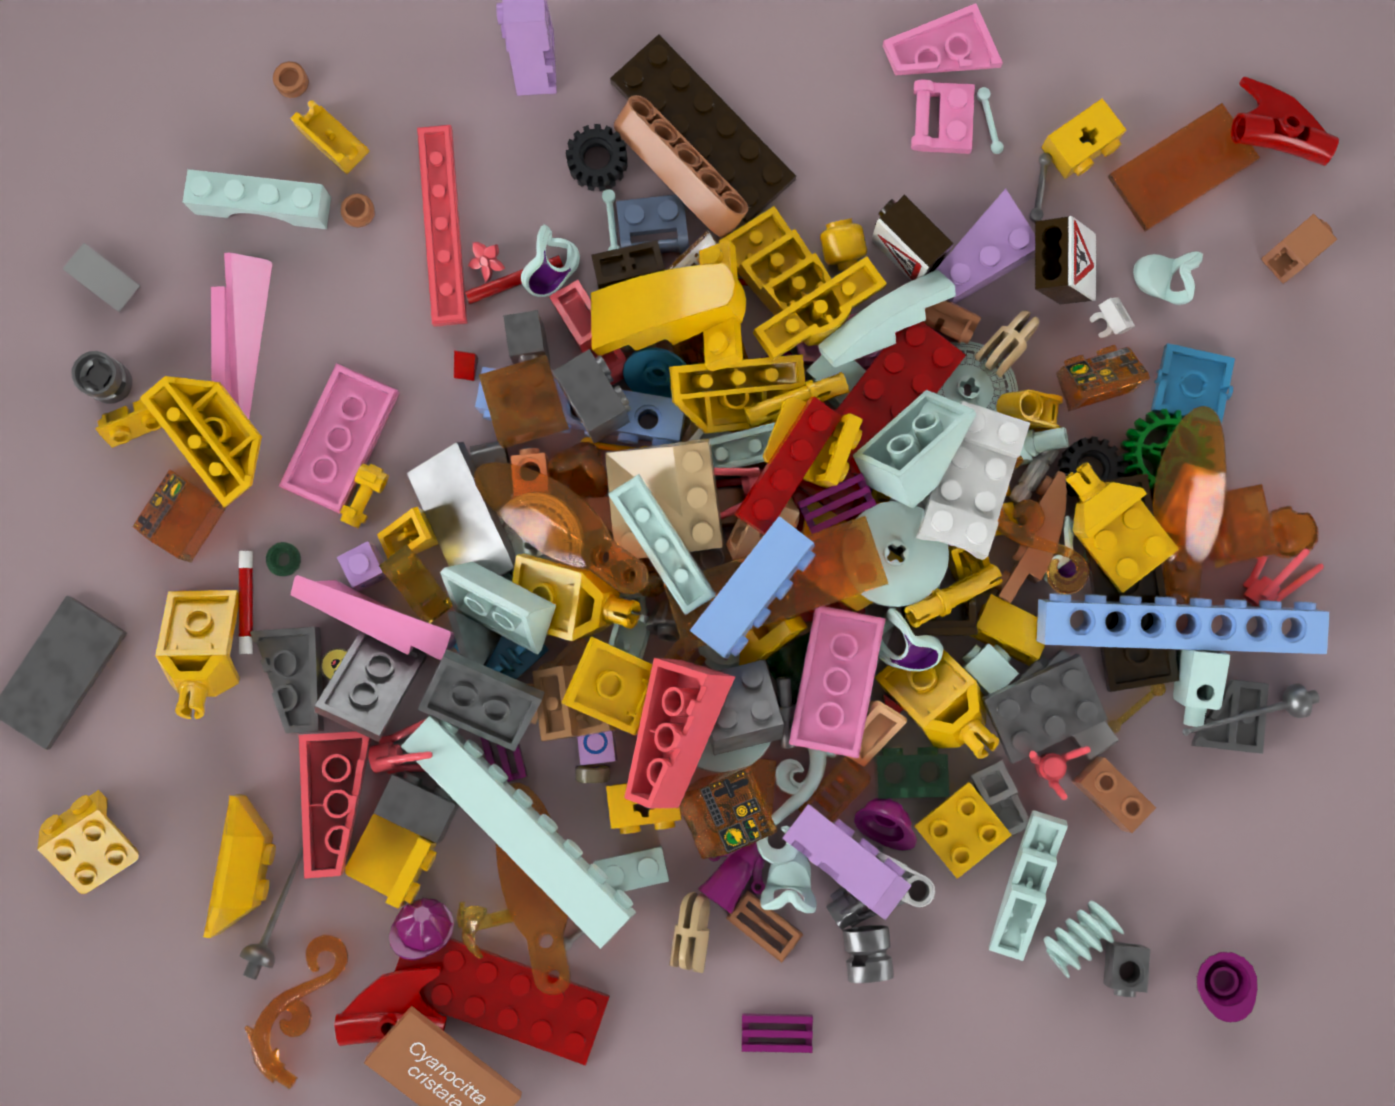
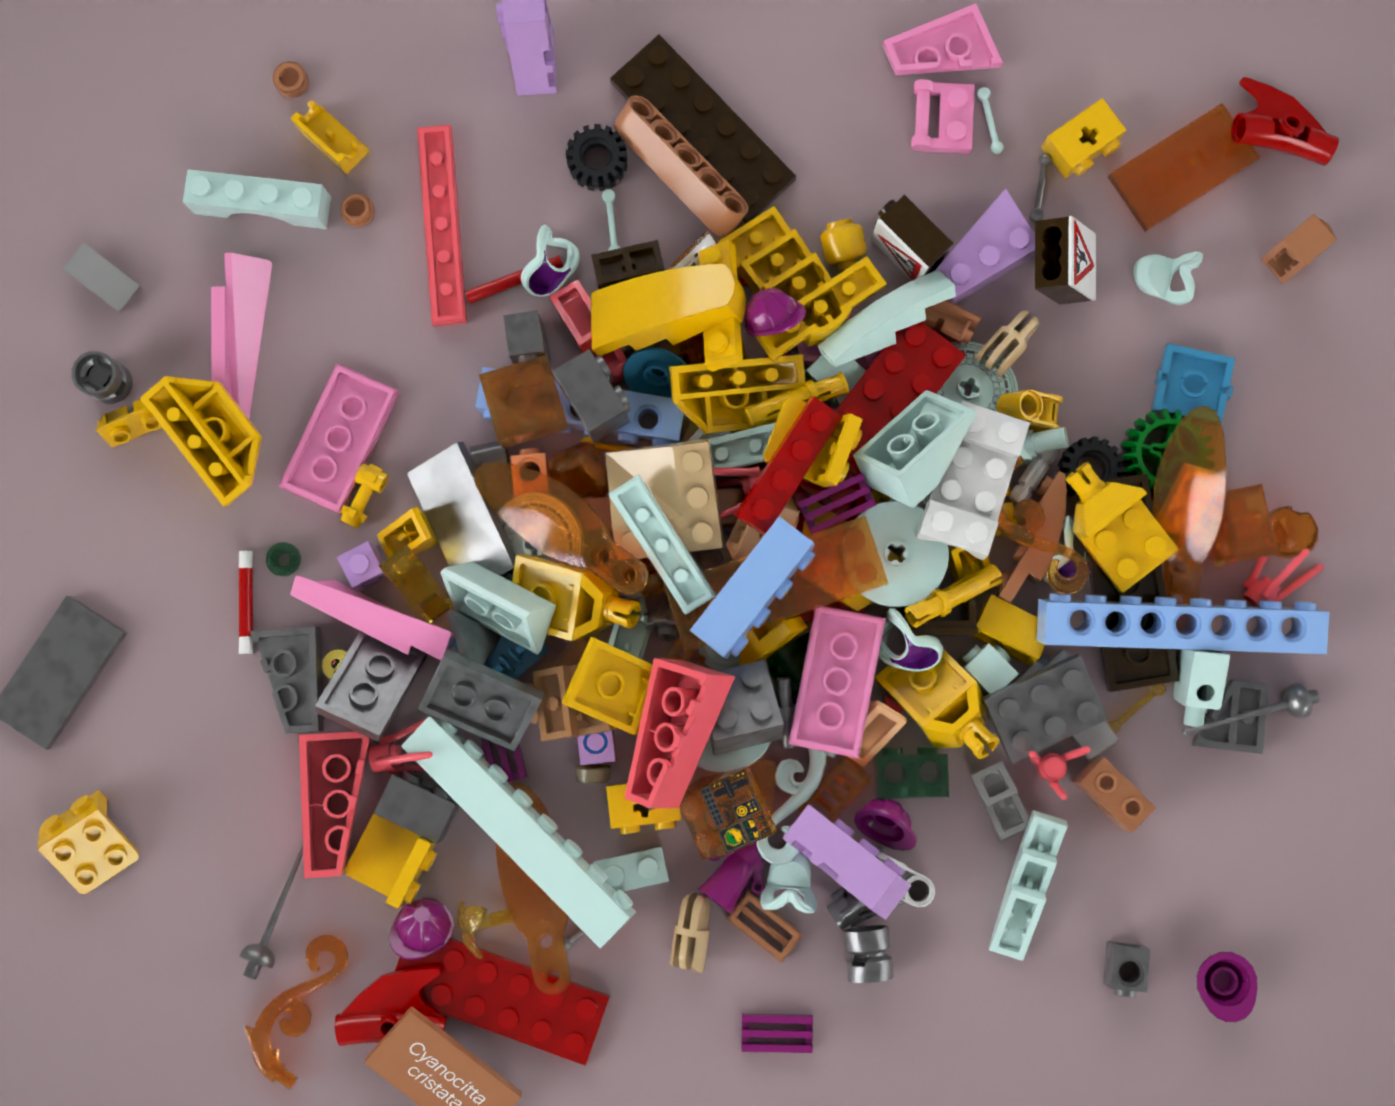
clear orange slope [132,469,228,563] -> none
yellow plate [155,590,240,719] -> none
yellow wedge [203,794,276,938] -> none
red piece [454,350,478,381] -> none
coral plant [468,242,505,282] -> none
sand blue plate [616,195,690,255] -> none
yellow hinge [914,782,1012,879] -> none
light aqua piece [1043,901,1124,978] -> none
clear orange slope [1056,345,1150,411] -> none
white tile [1089,297,1135,338] -> none
none -> magenta piece [744,288,806,336]

